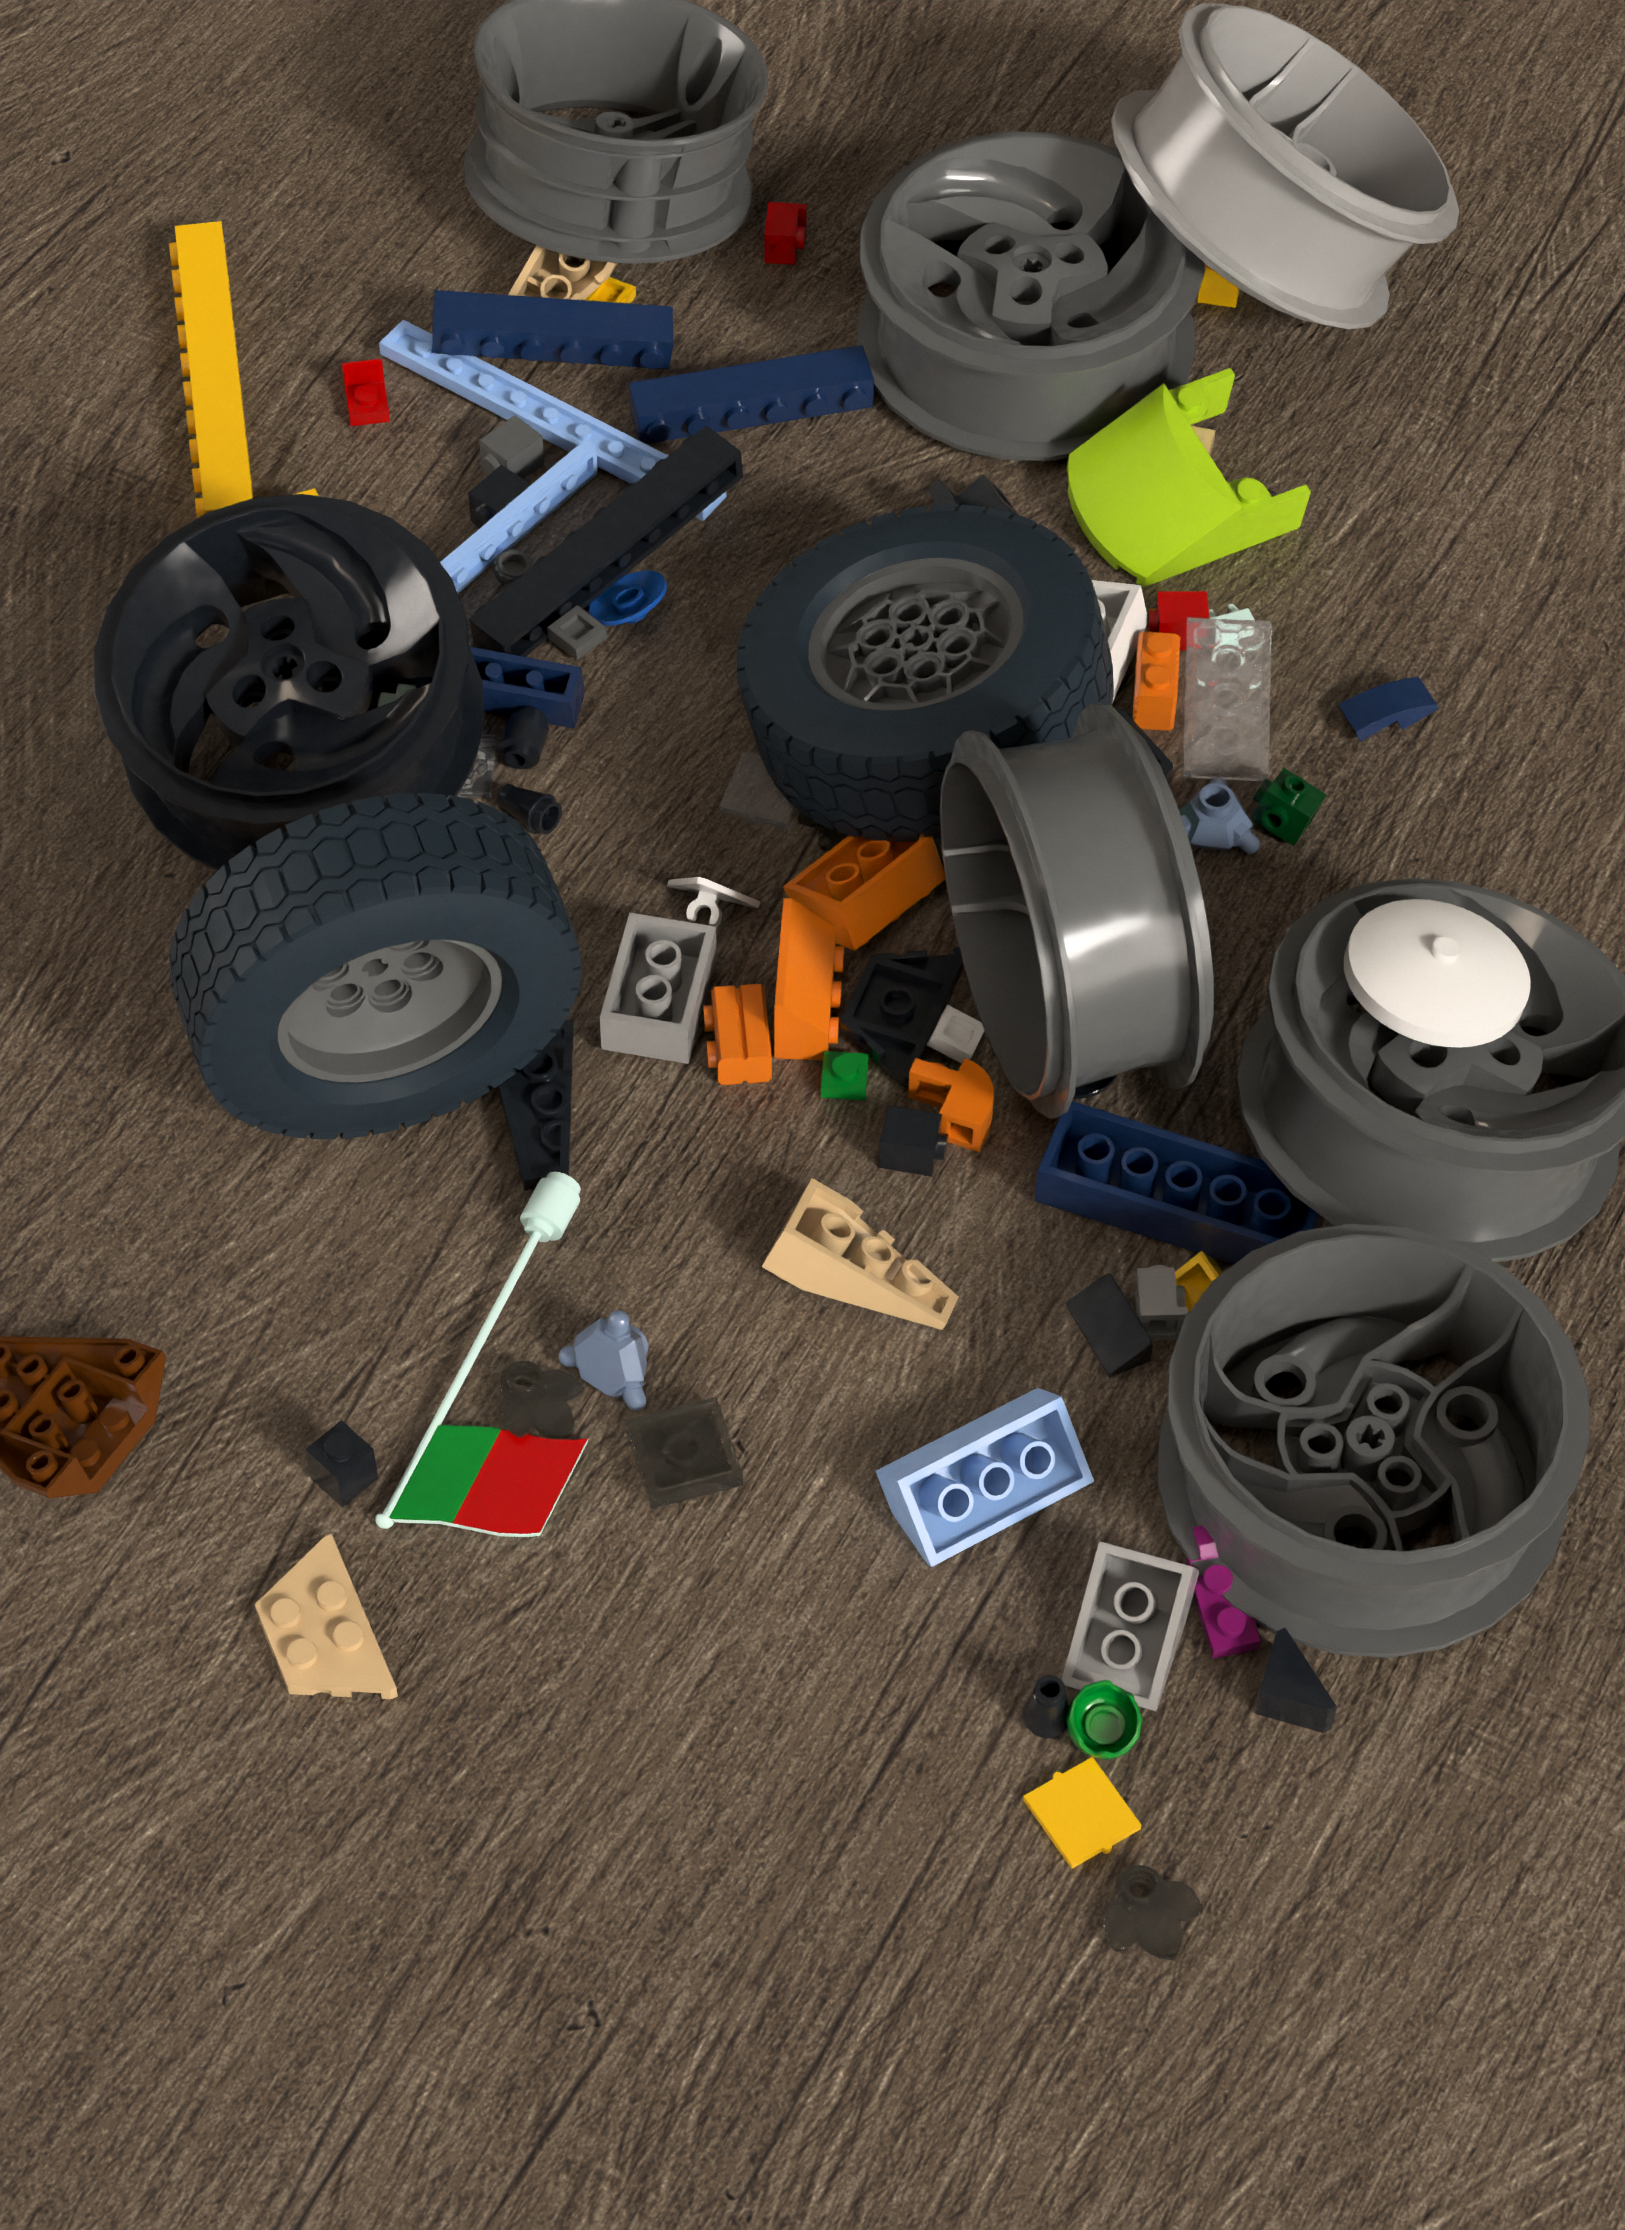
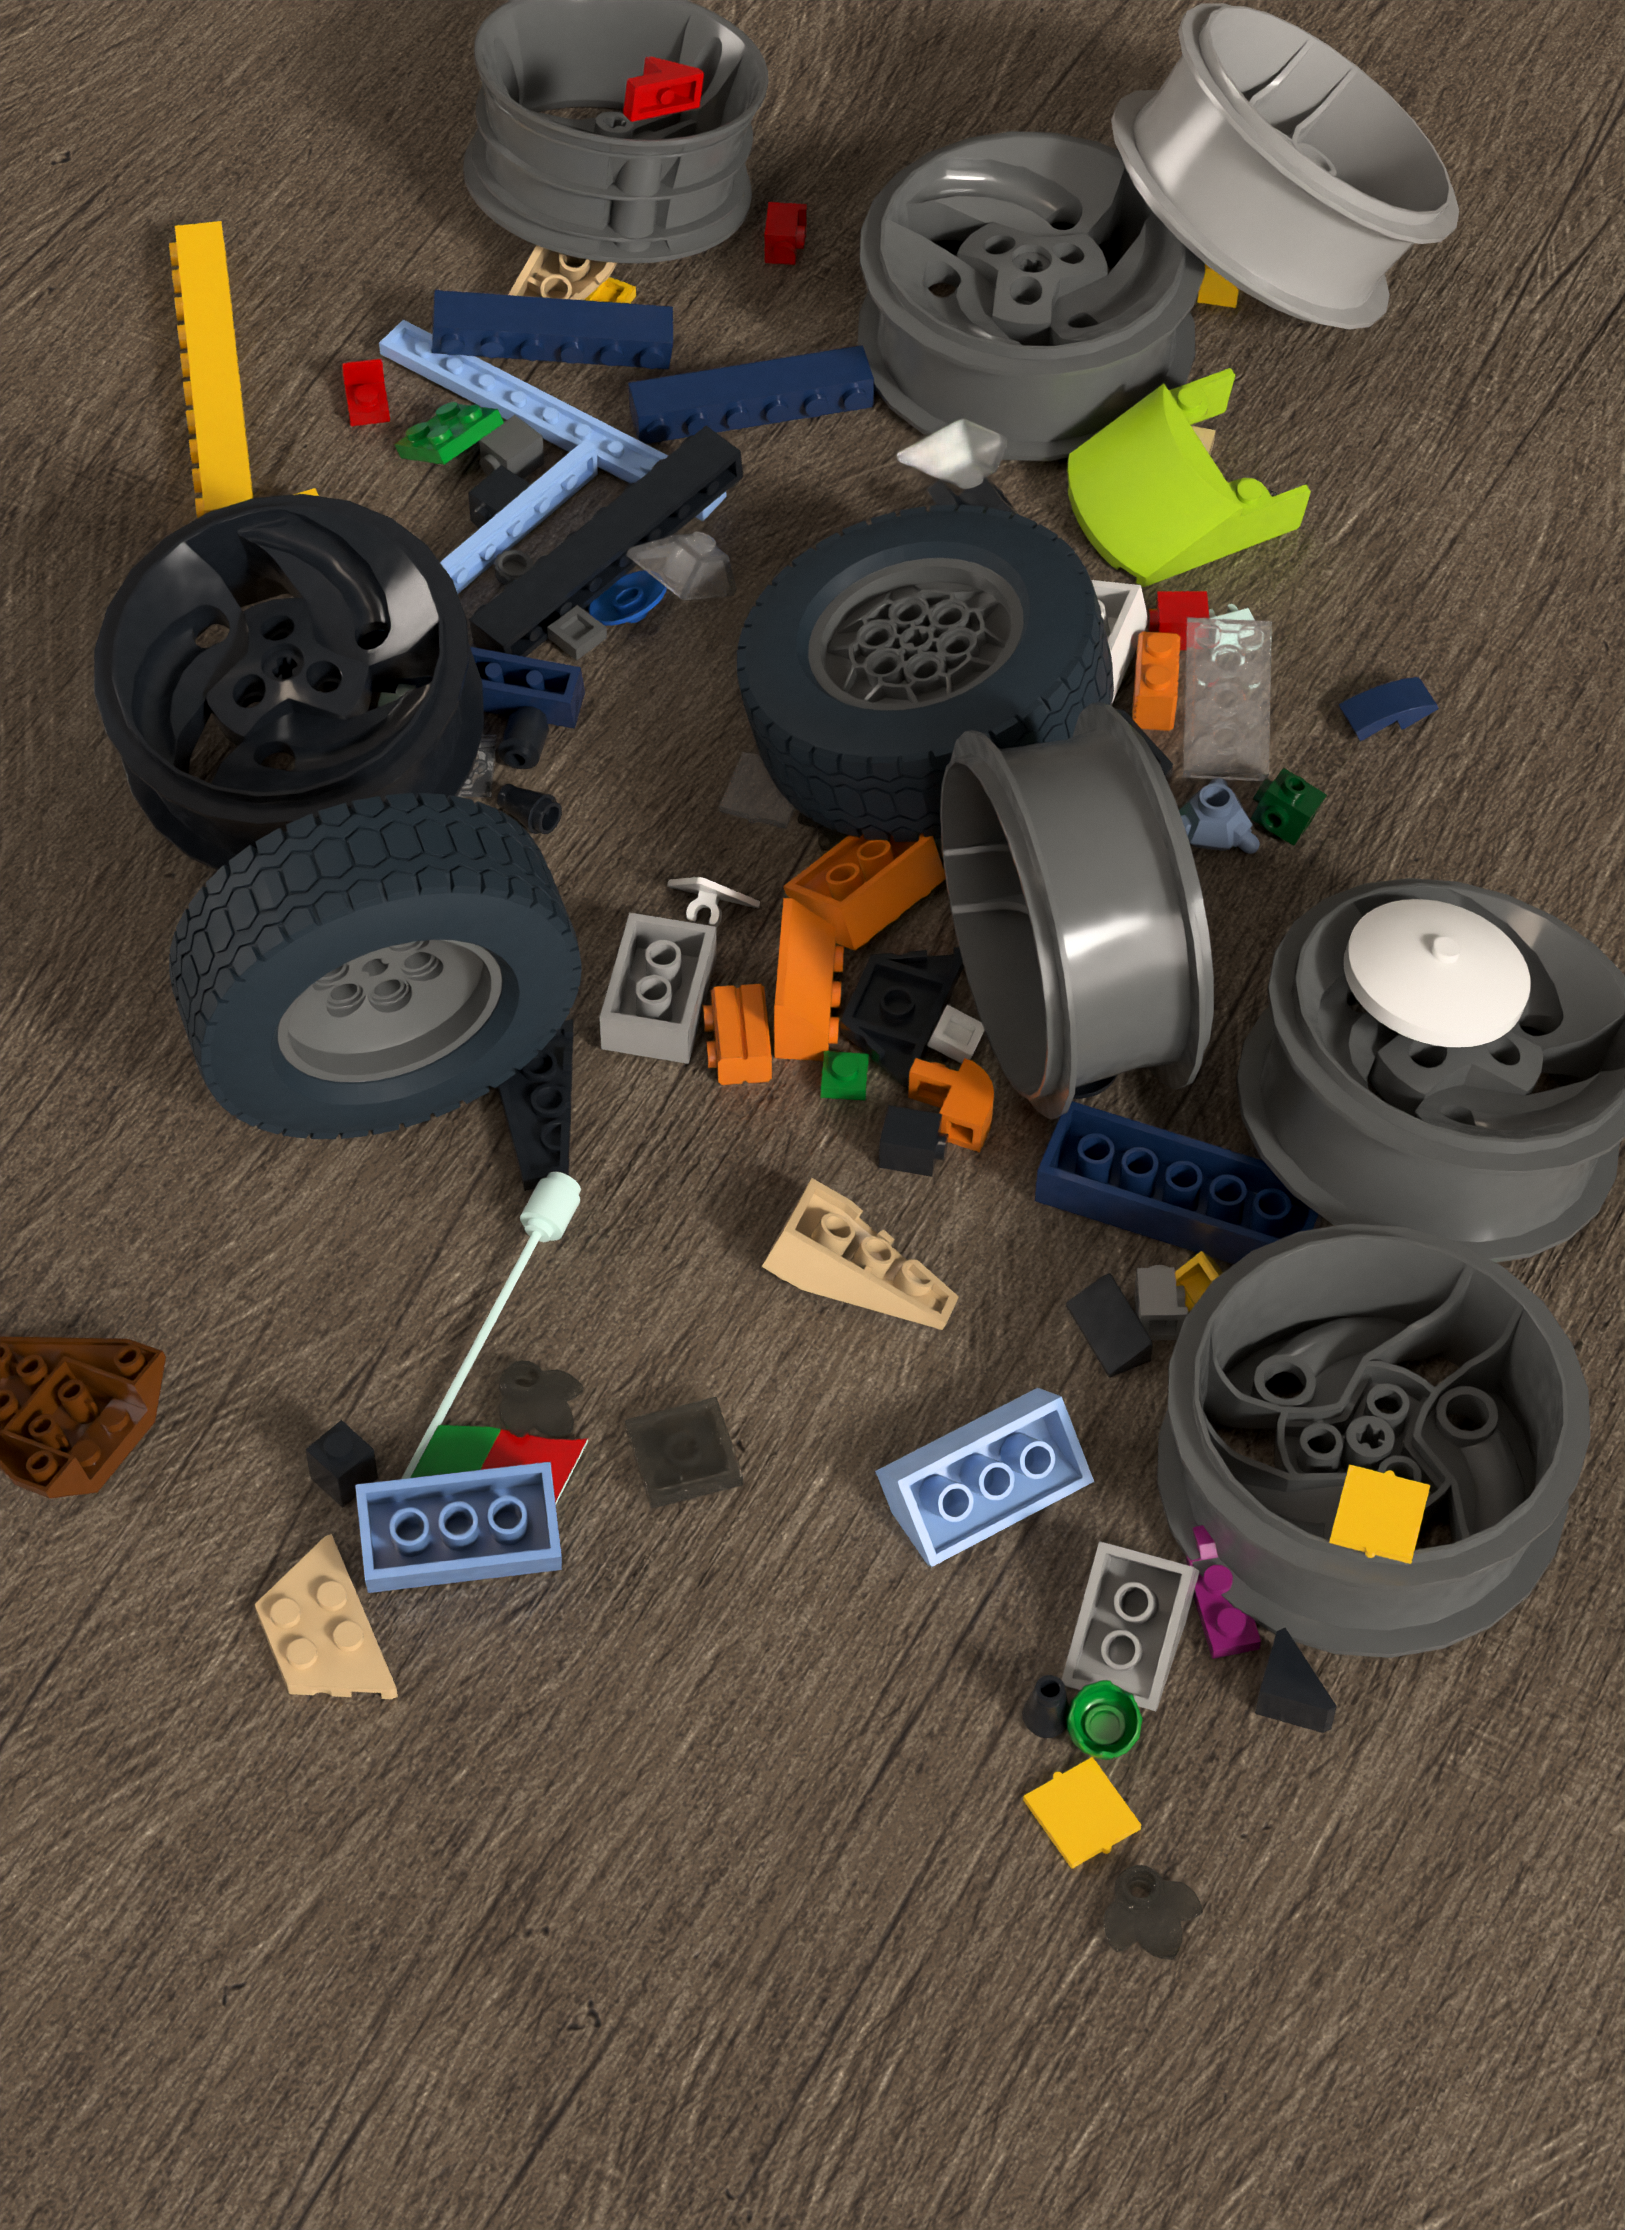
sand blue rock [558,1310,648,1411] -> none
none -> medium blue brick [355,1462,562,1593]
none -> green plate [394,402,504,465]
none -> red slope [623,57,704,122]
none -> clear slope [626,531,737,600]
none -> clear slope [897,418,1008,489]
none -> yellow piece [1329,1464,1430,1564]

